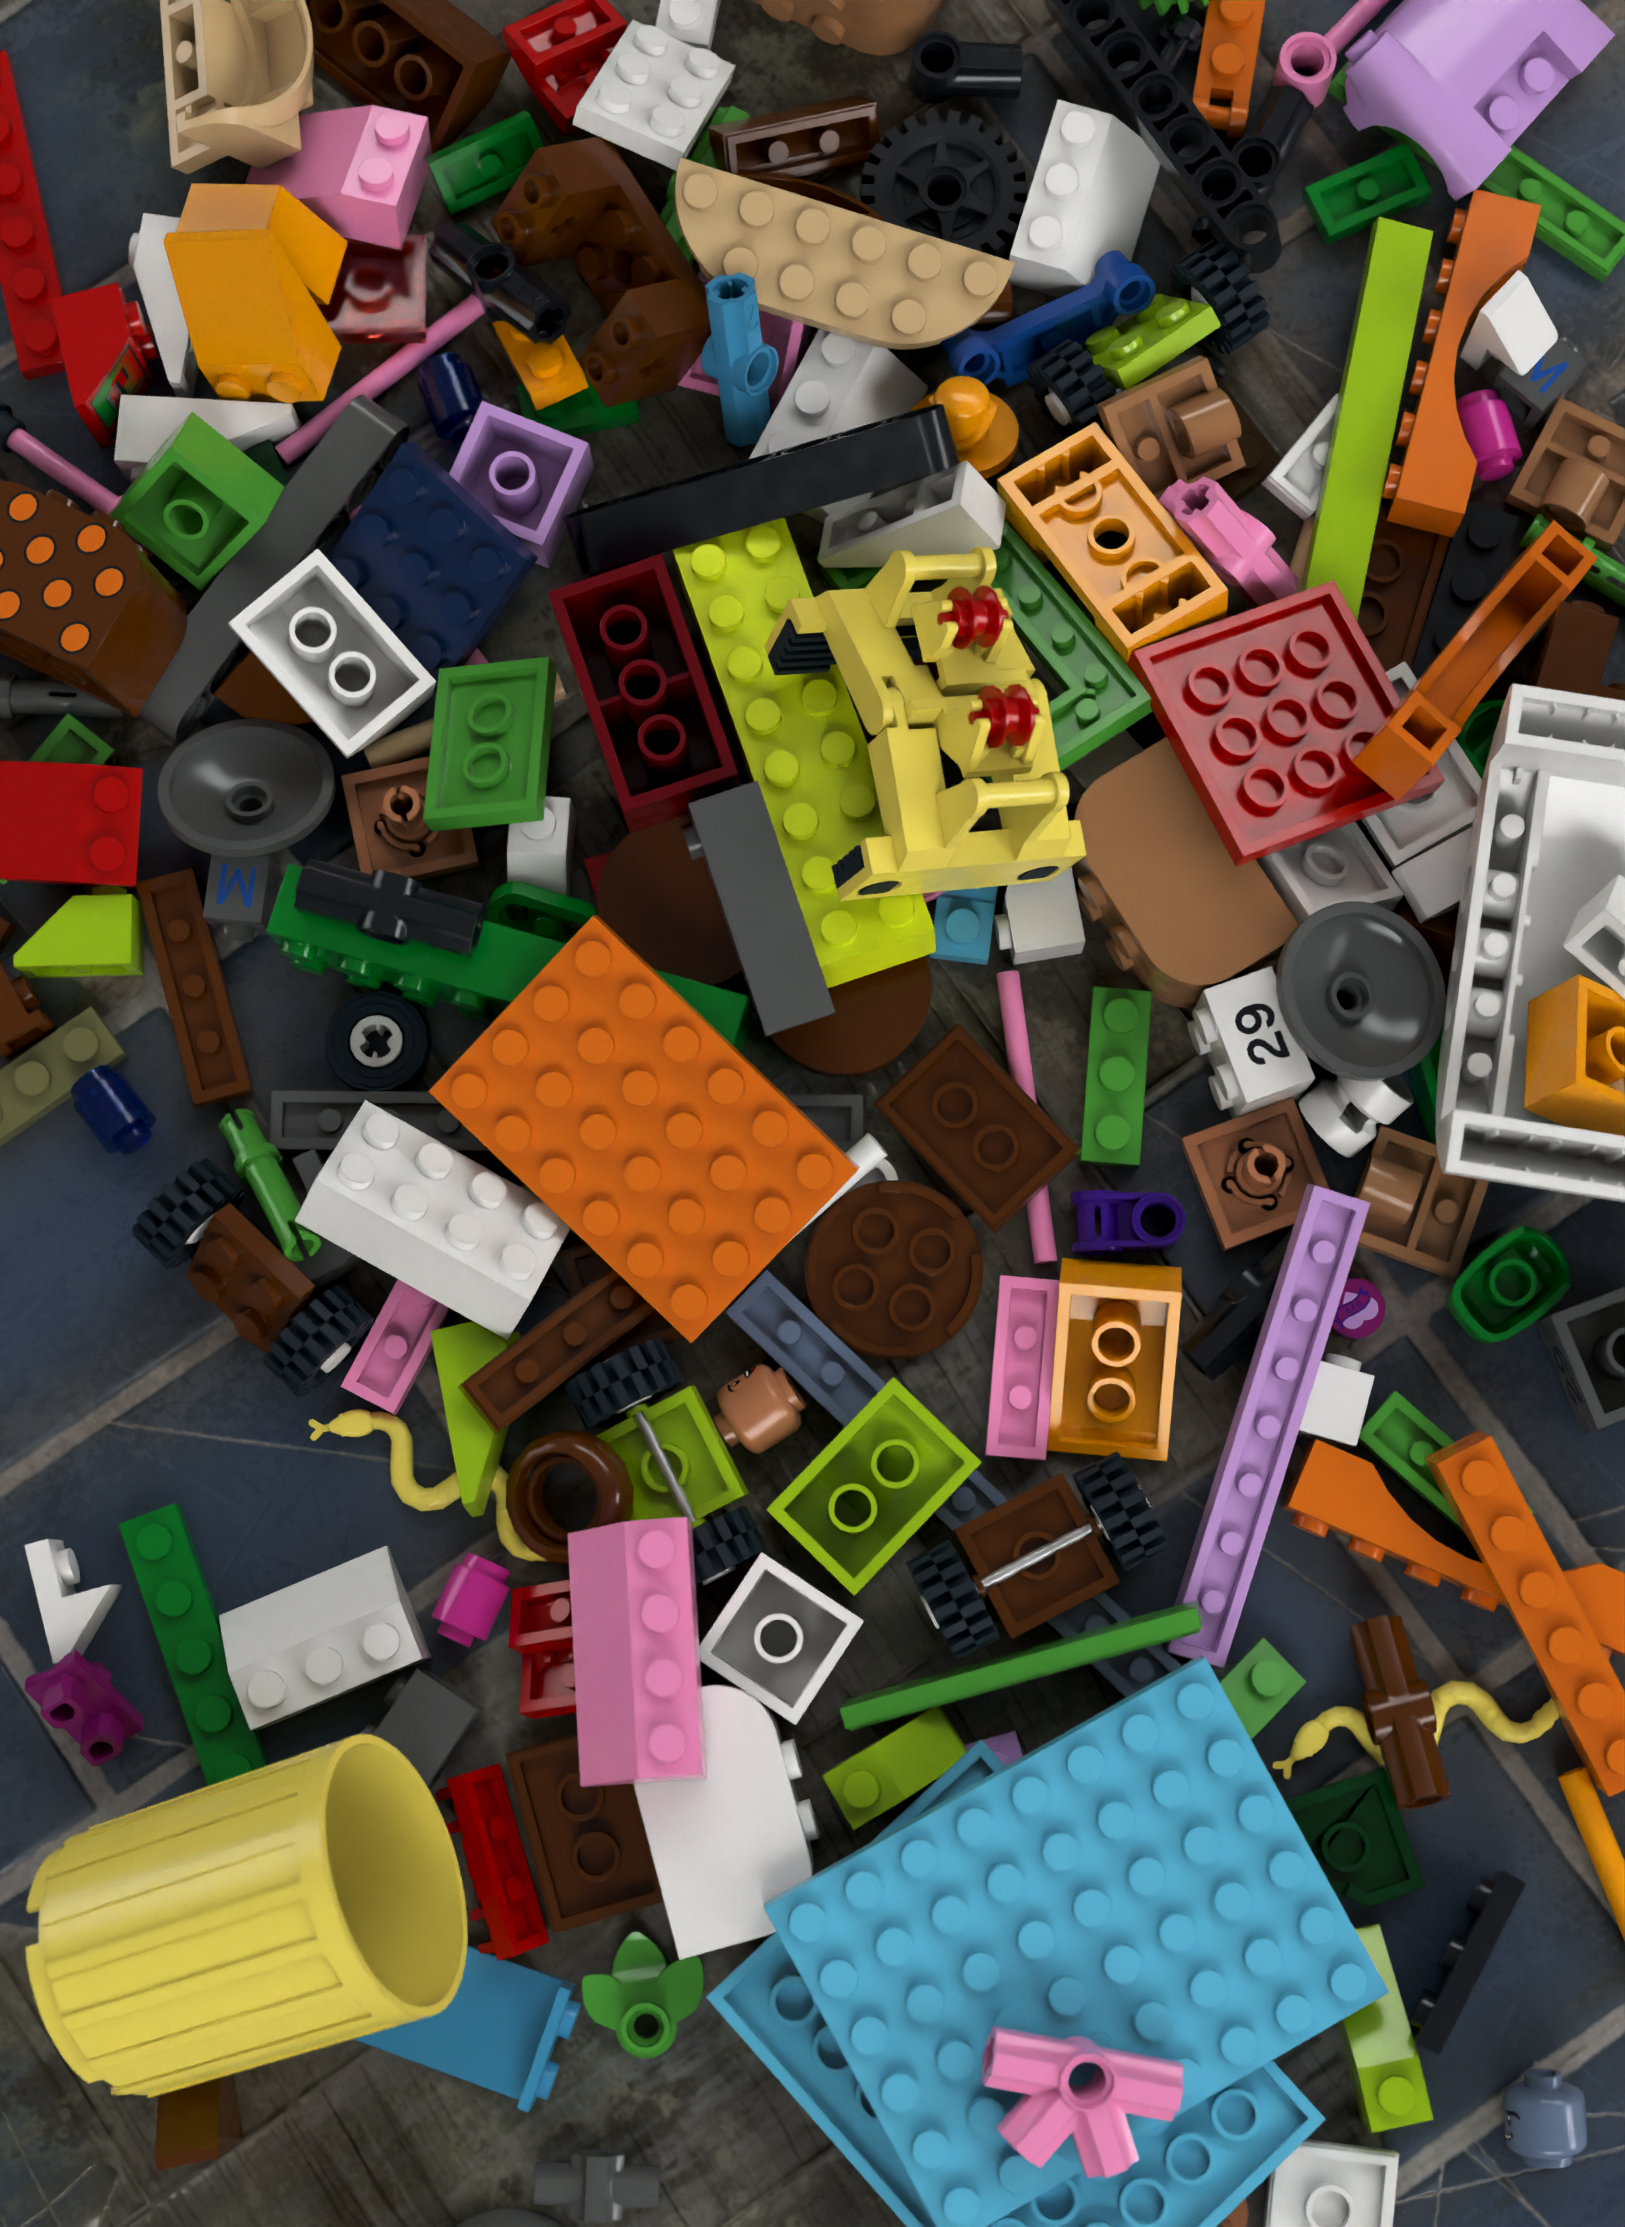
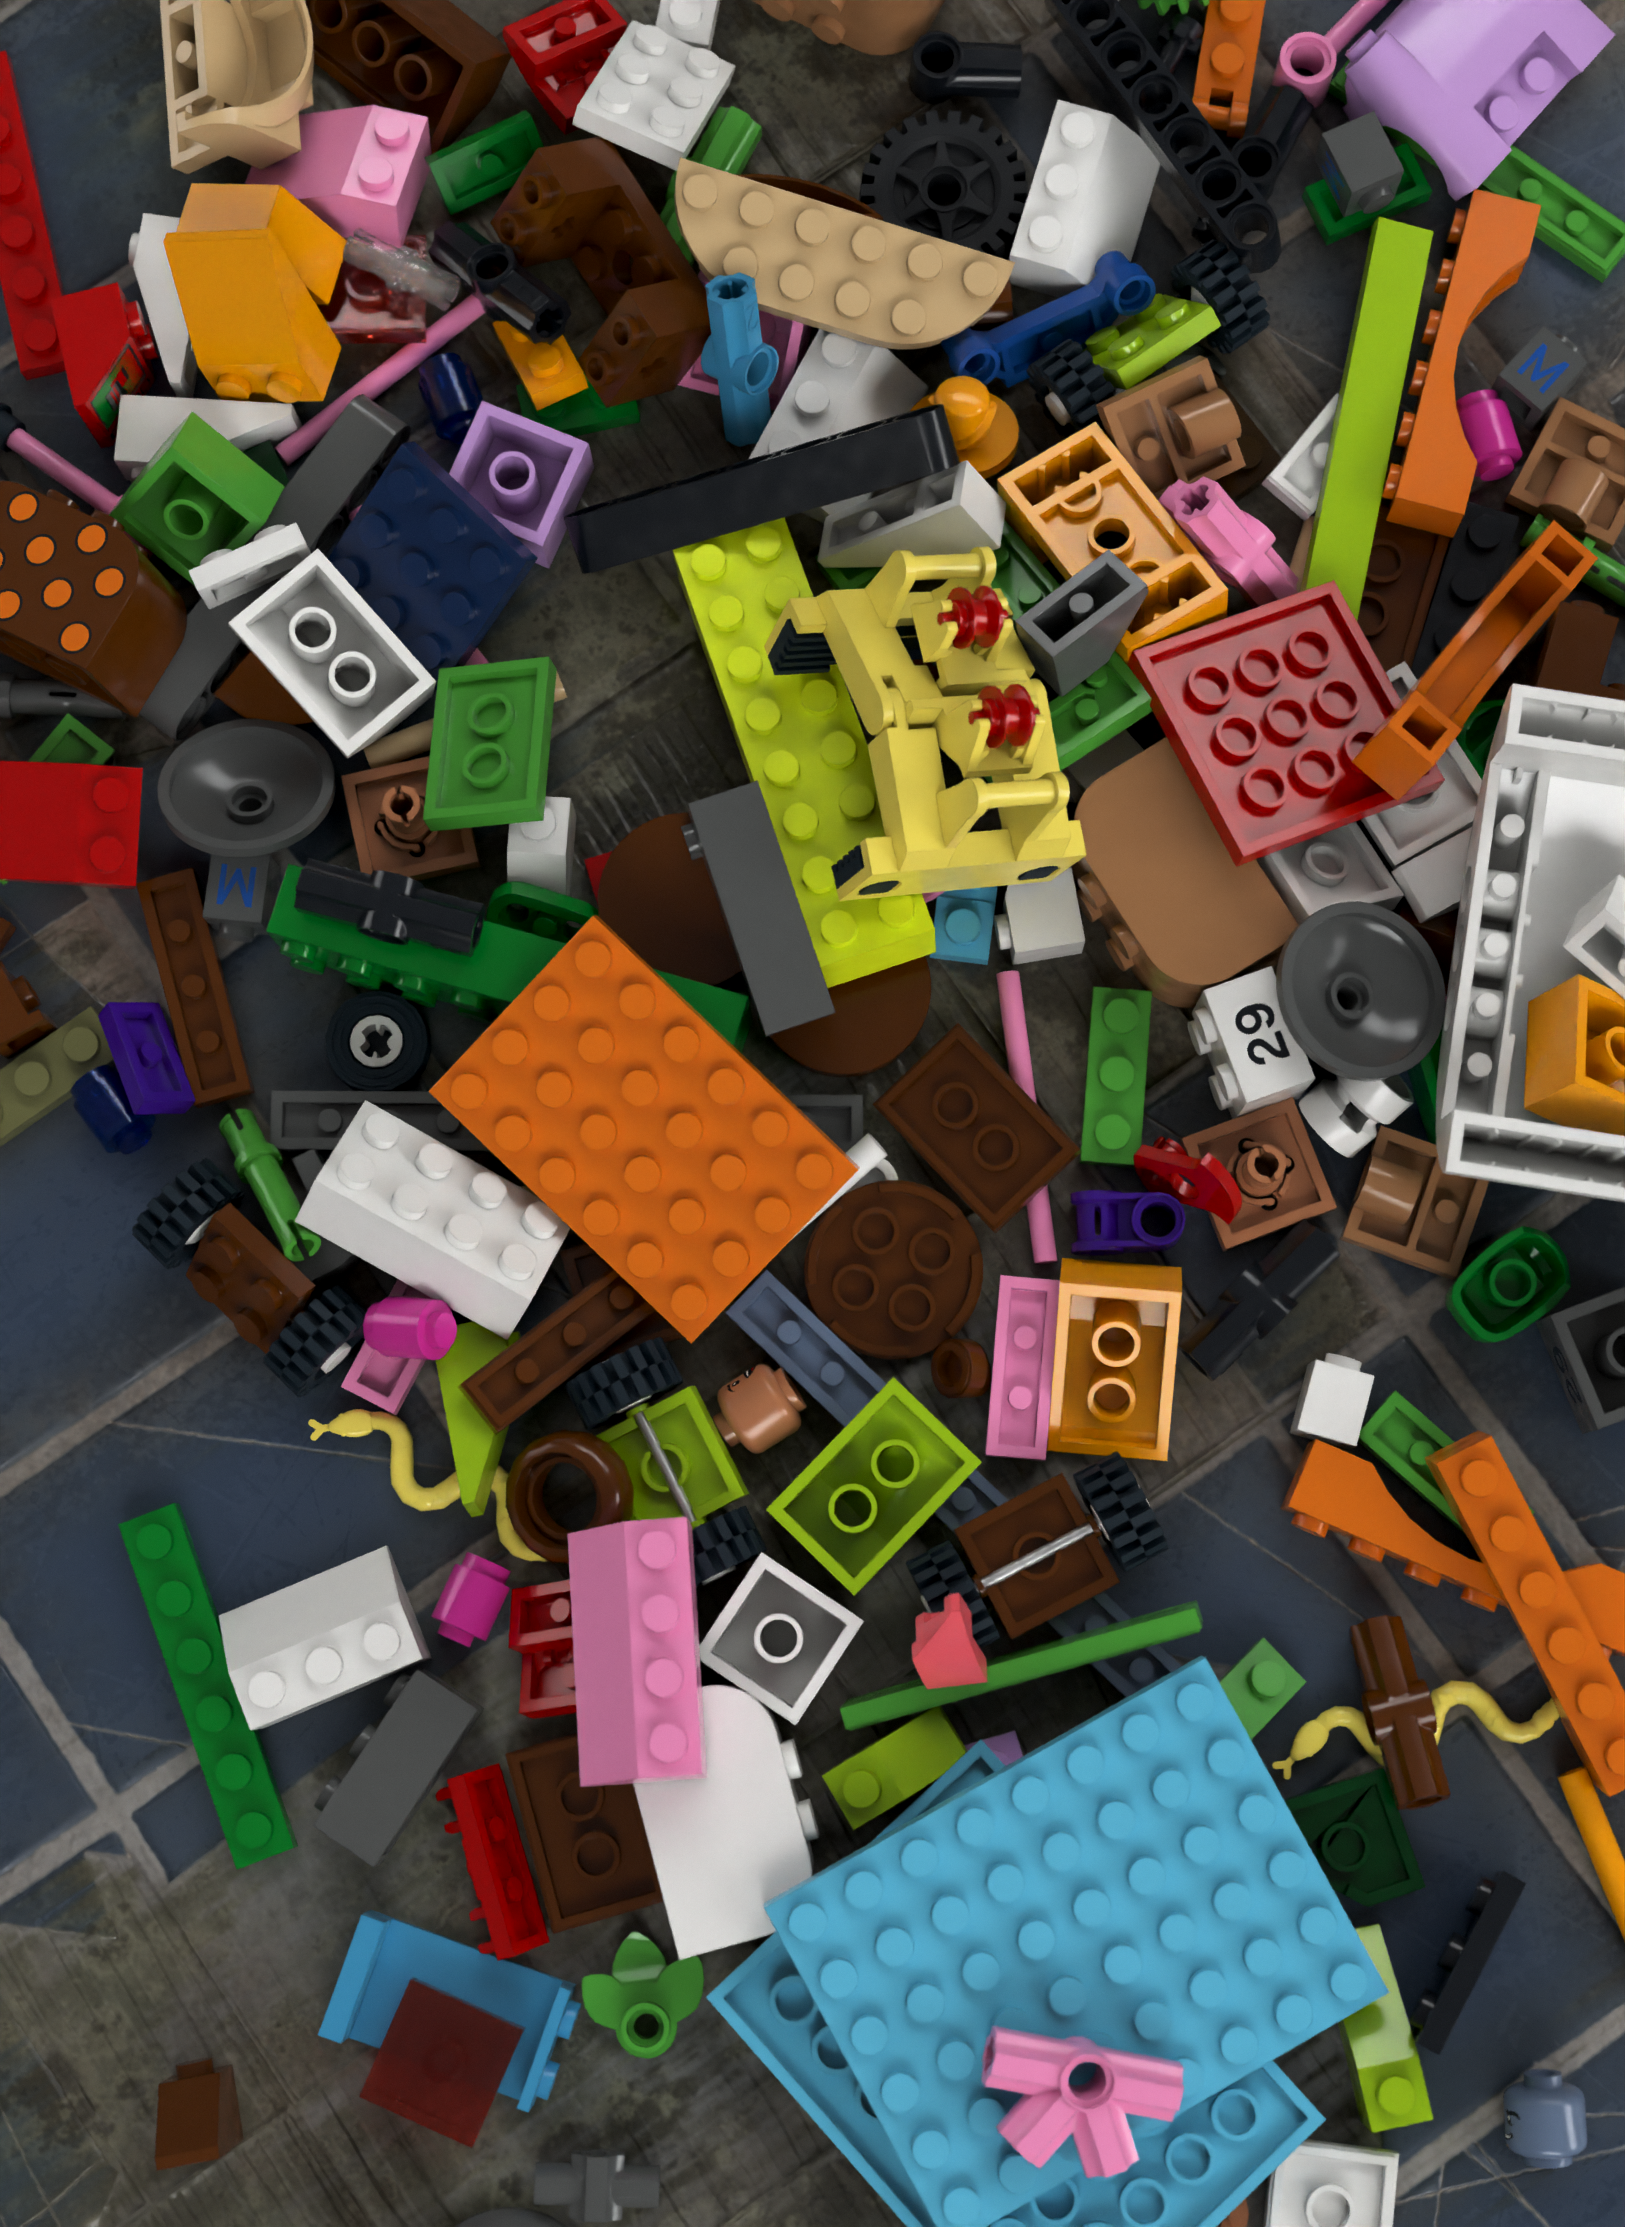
lime slope [13,886,144,978] -> none
white slope [24,1539,122,1664] -> none
magenta hips [24,1649,144,1766] -> none
light yellow container [25,1734,468,2098] -> none
dark red brick [548,554,740,834] -> none
reddish brown slope [708,95,880,178] -> none
lavender plate [1161,1183,1370,1668] -> none
magenta tile [1331,1278,1385,1340] -> none
white slope [1460,270,1558,376] -> none
none -> dark purple plate [98,1002,196,1115]
none -> white plate [189,522,311,609]
none -> clear pin [343,228,460,311]
none -> clear red plate [359,1977,525,2148]
none -> dark pink brick [363,1296,457,1360]
none -> coral slope [912,1593,988,1690]
none -> reddish brown tile [931,1339,991,1398]
none -> dark grey slope [1015,549,1149,697]
none -> red piece [1133,1137,1242,1225]
none -> dark grey brick [1314,111,1404,217]

